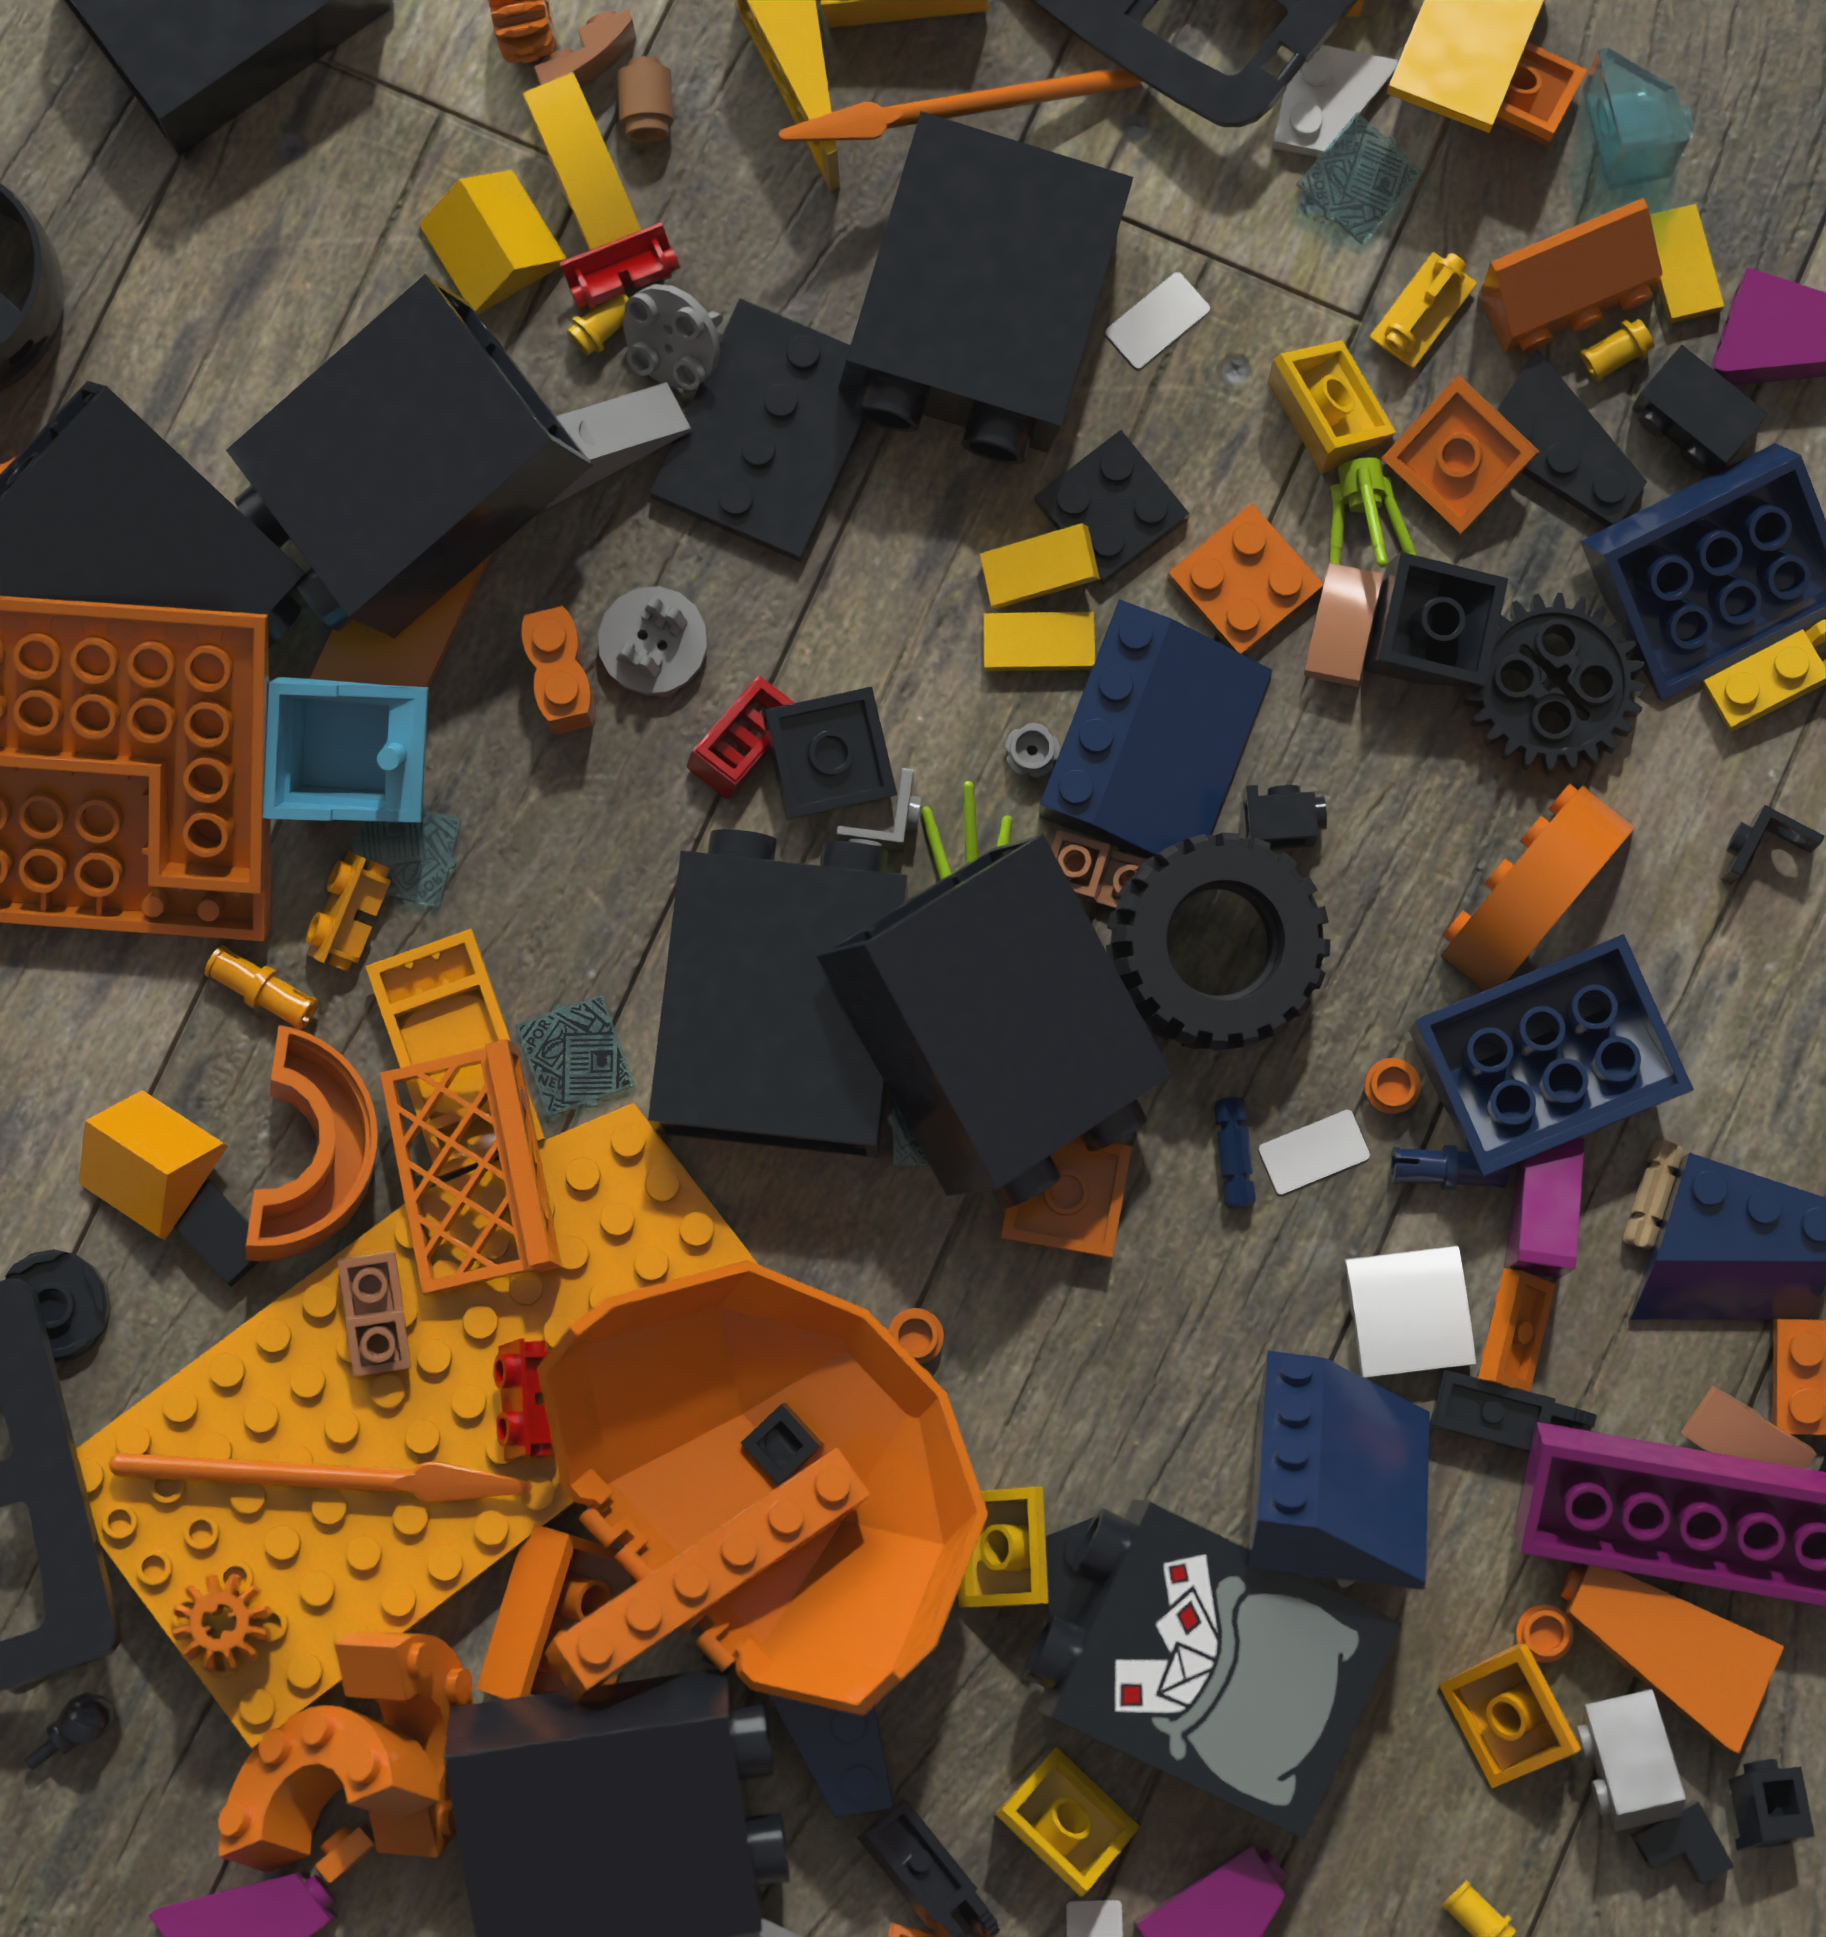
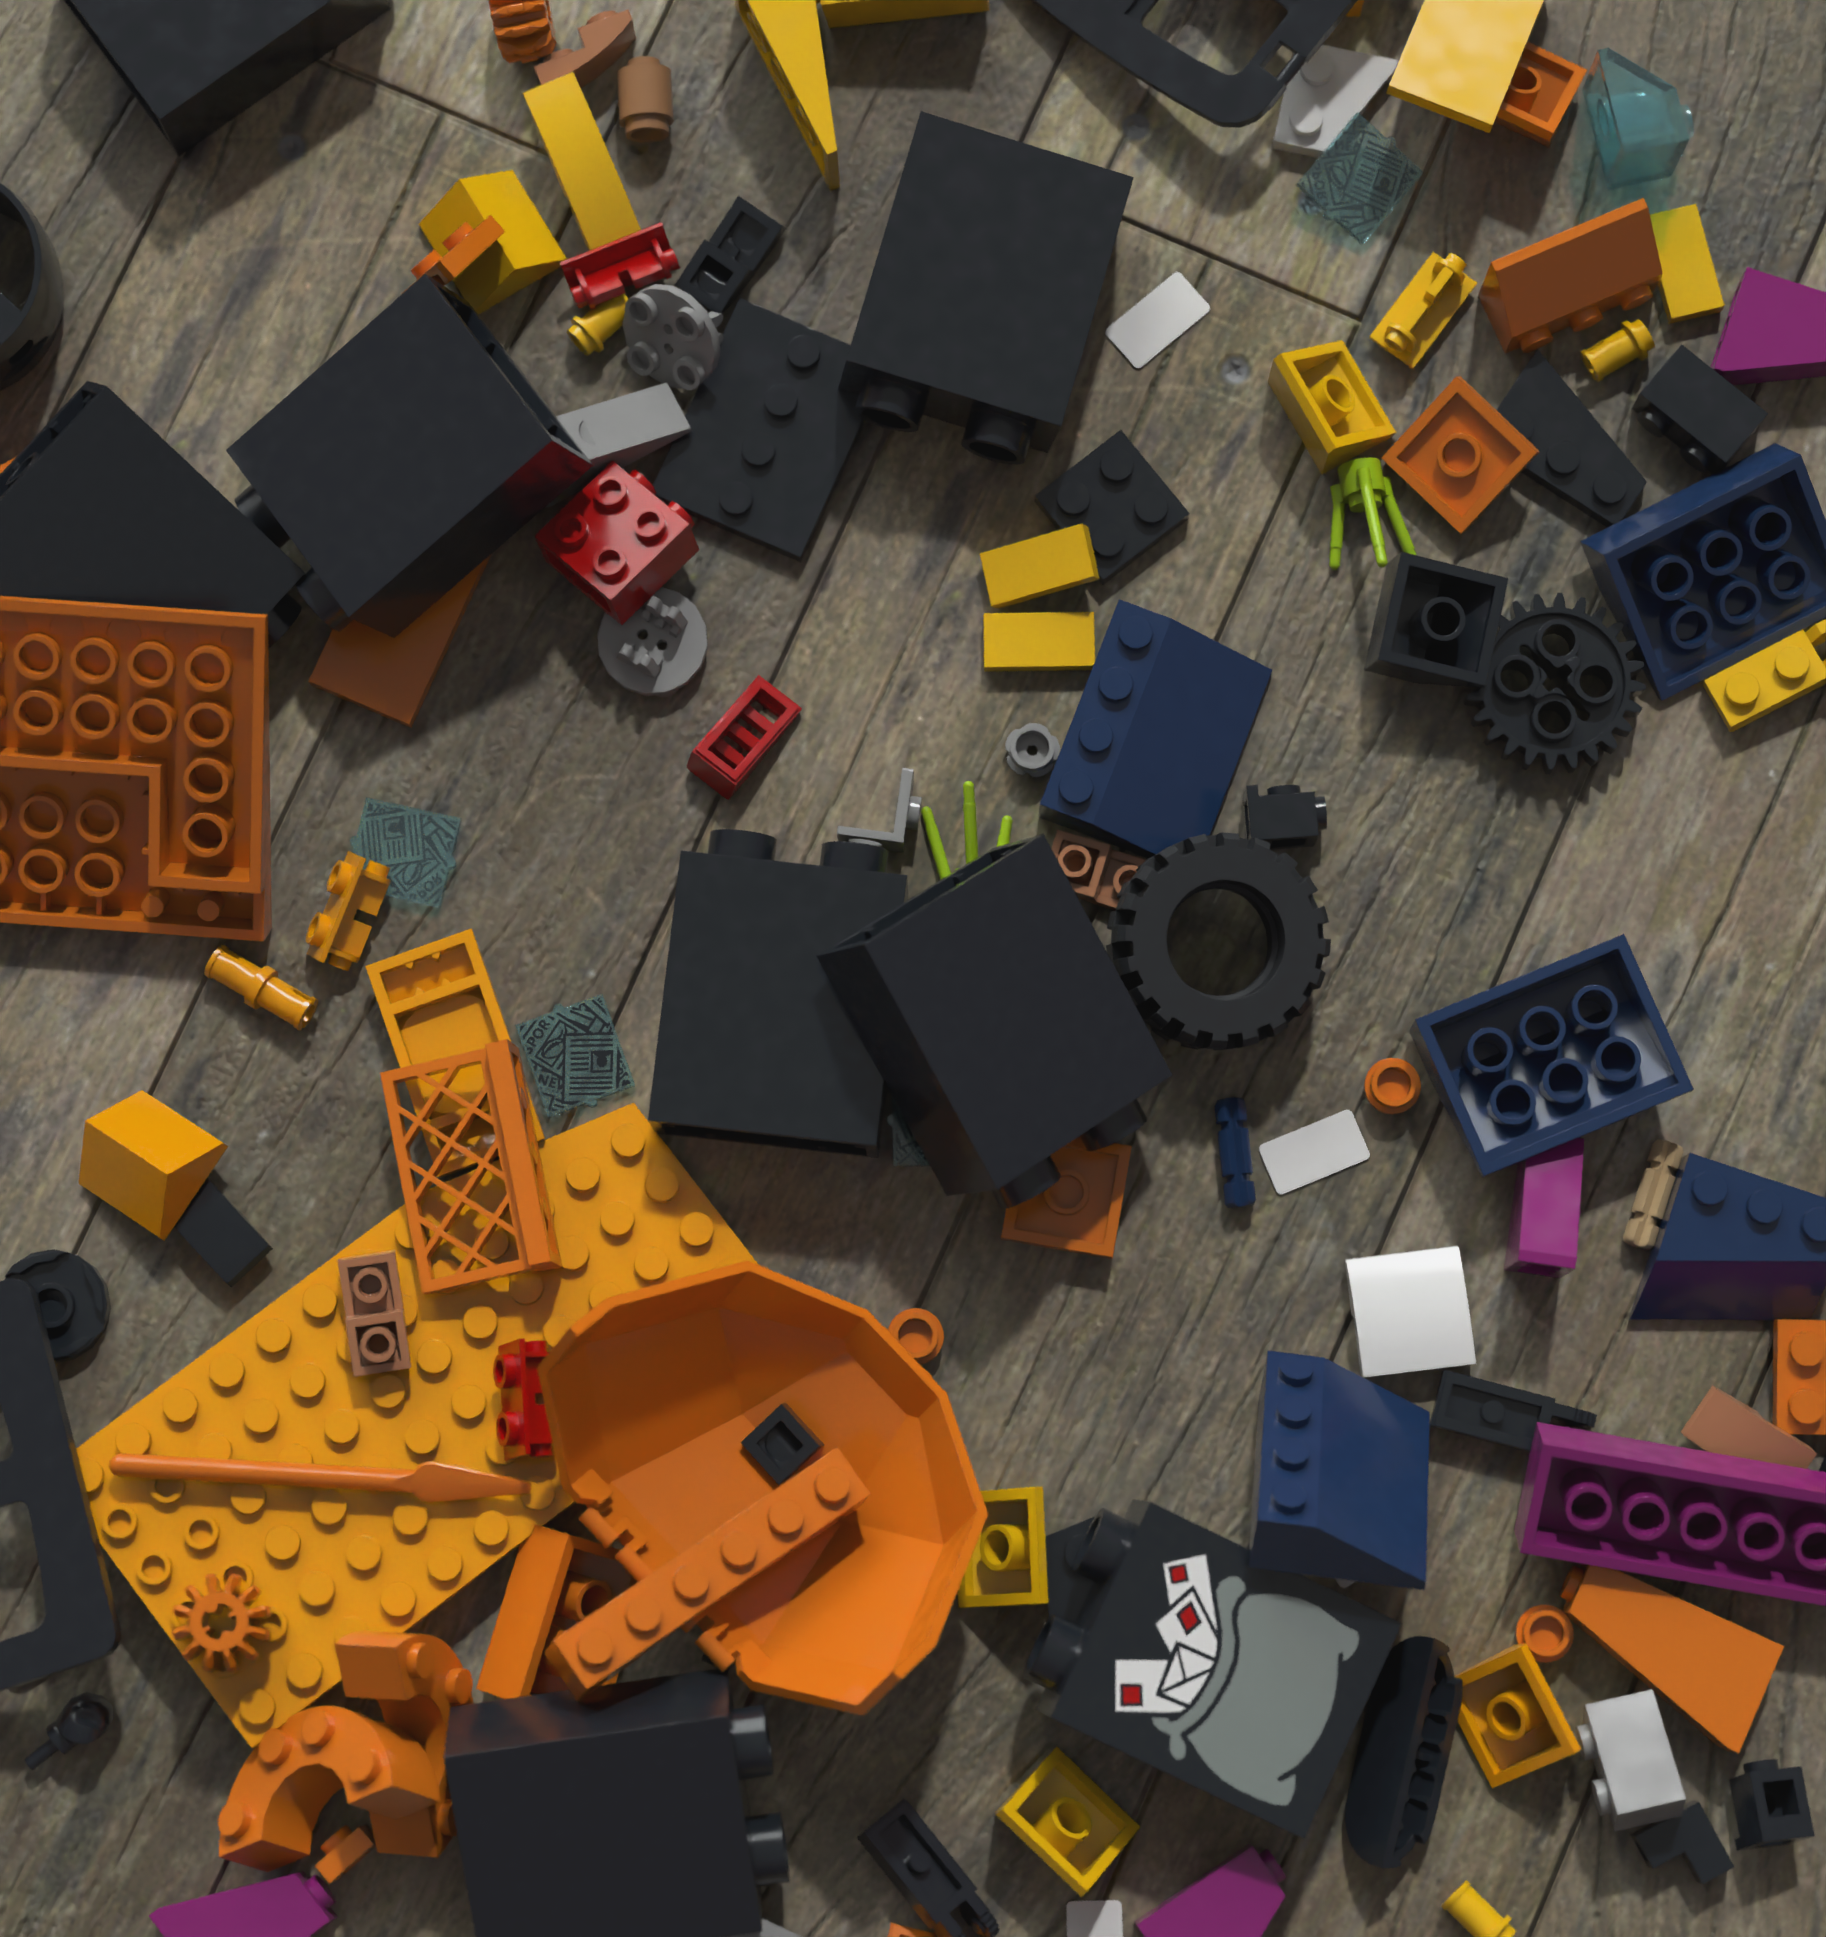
orange brick [245,1025,378,1261] -> none
medium azure piece [263,677,429,823] -> none
orange brick [521,606,596,735] -> none
black plate [761,686,897,821] -> none
dark blue wedge [768,1694,894,1818] -> none
orange piece [778,67,1142,141] -> none
orange plate [1167,503,1324,655] -> none
nougat slope [1304,563,1384,687] -> none
dark blue pin [1390,1145,1509,1190] -> none
orange brick [1441,784,1635,991] -> none
orange plate [1478,1268,1556,1392] -> none
black bracket [1721,805,1825,885] -> none
none -> orange wing [401,215,505,295]
none -> red brick [534,460,699,625]
none -> black slope [675,196,786,315]
none -> black brick [1345,1636,1463,1869]

